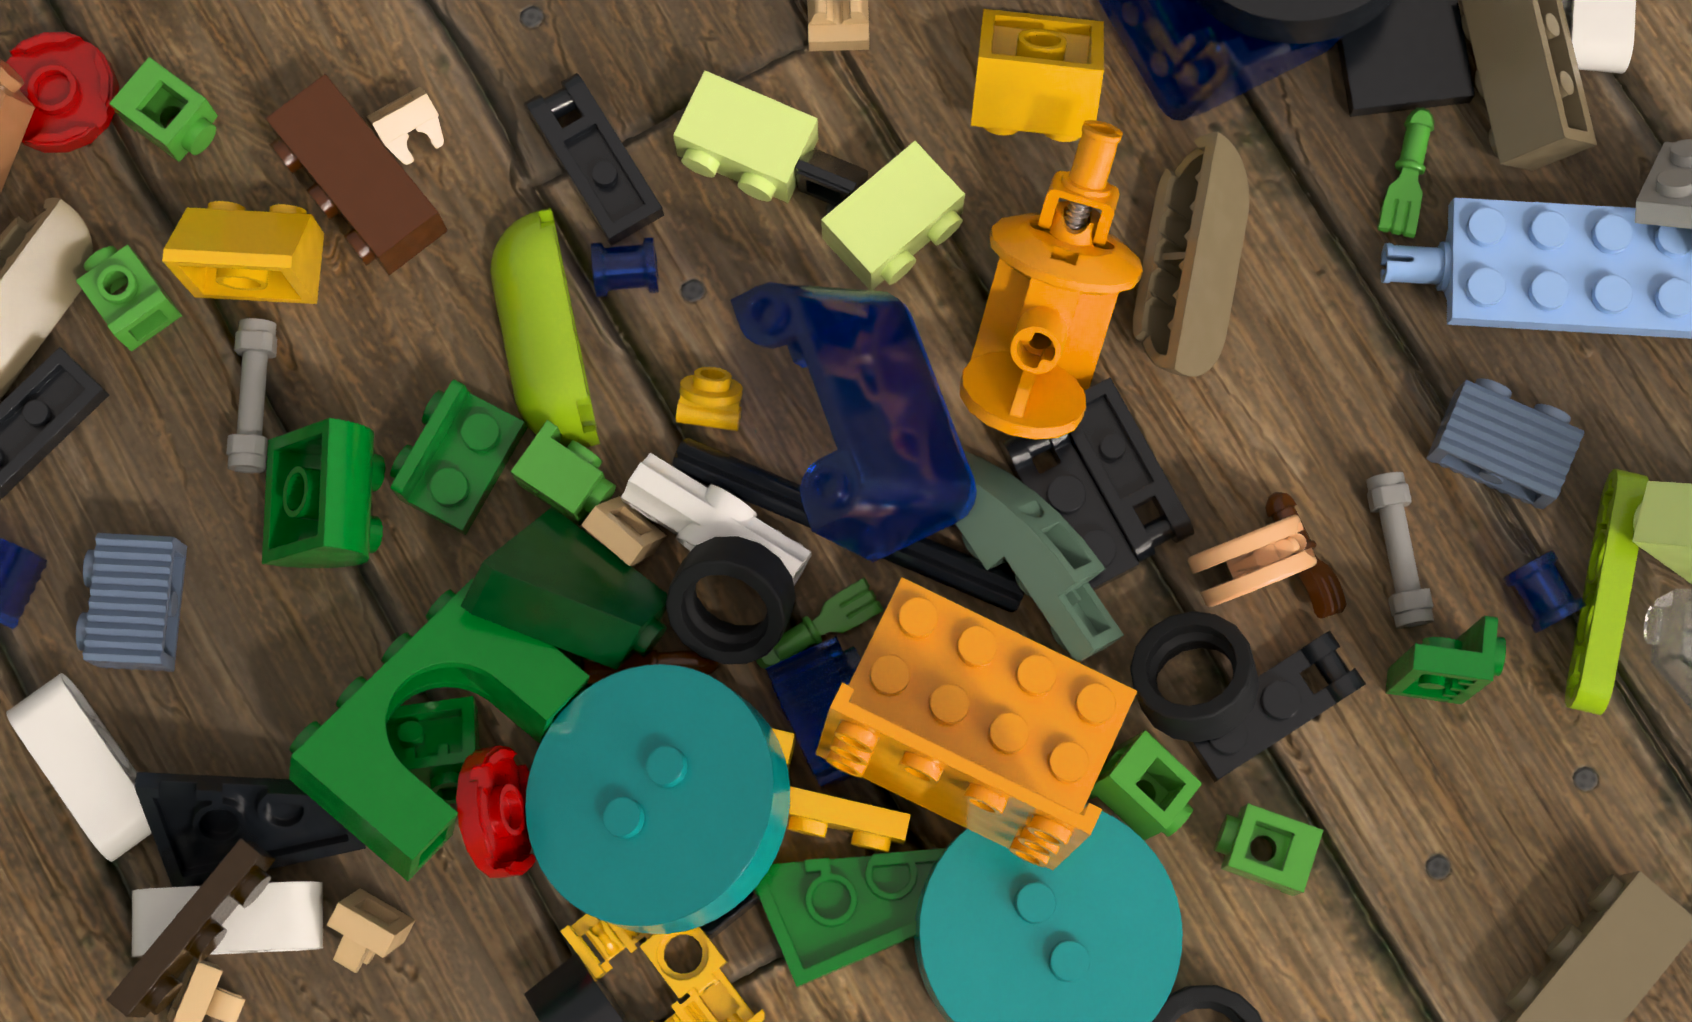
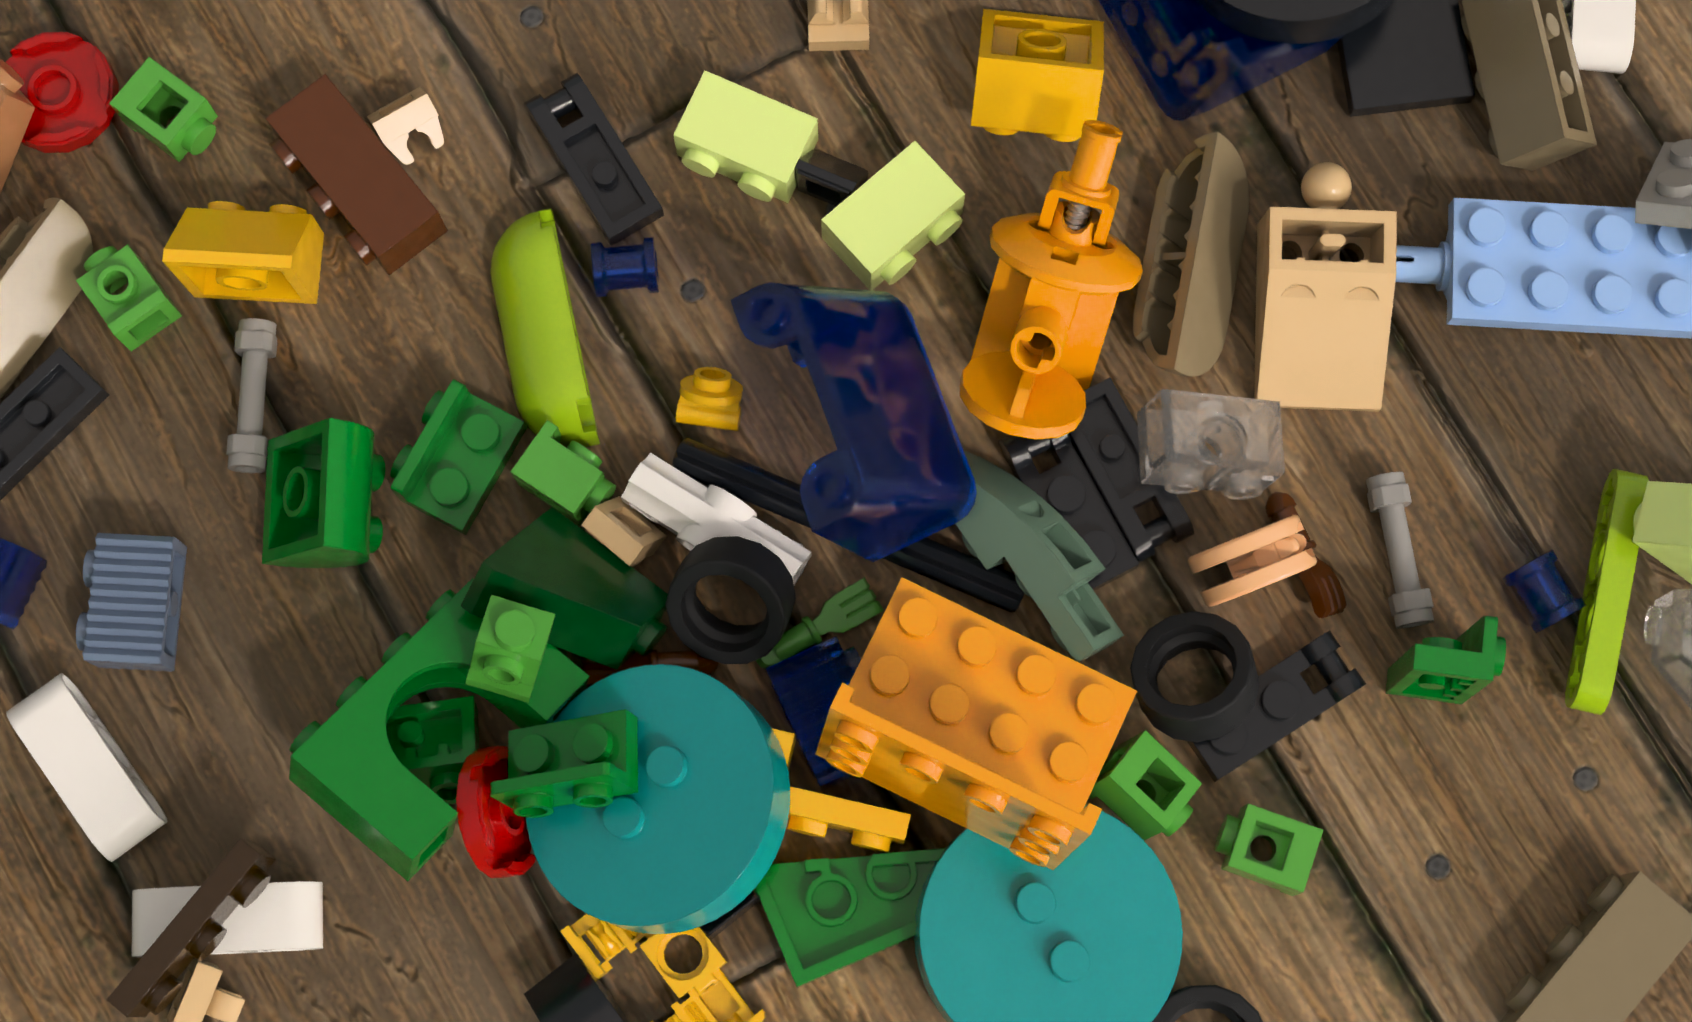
black wing [134,772,366,887] -> none
tan tile [327,888,416,973] -> none
bright green piece [1377,107,1435,238] -> none
sand blue brick [1426,378,1584,509] -> none
none -> bright green brick [465,595,555,703]
none -> green bracket [490,709,638,818]
none -> clear brick [1137,389,1285,500]
none -> tan slope [1254,162,1397,412]

